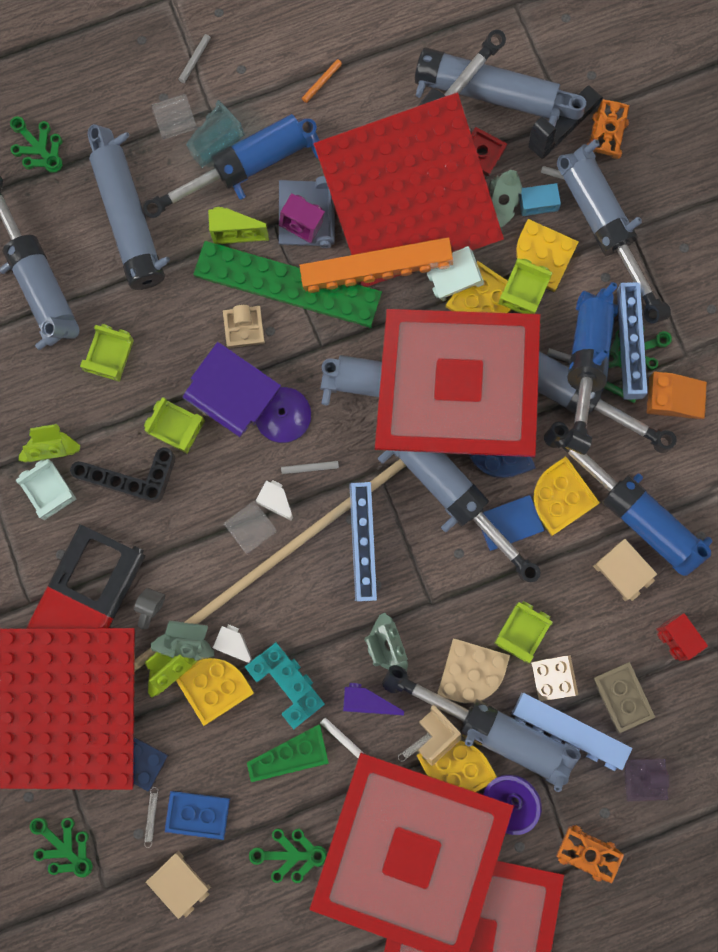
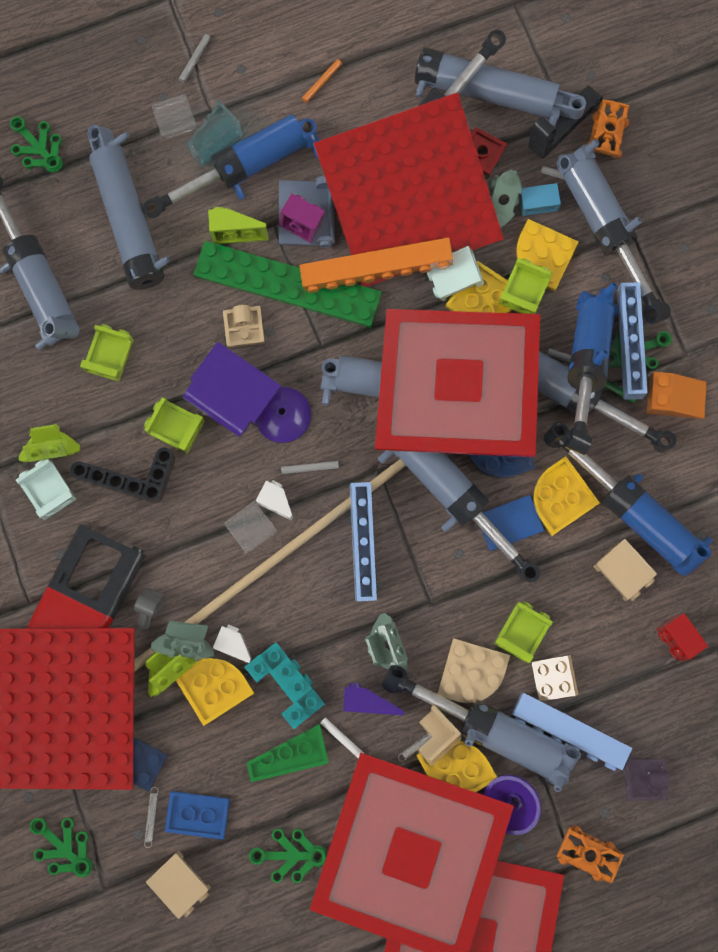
dark tan plate [593,662,655,733] -> none

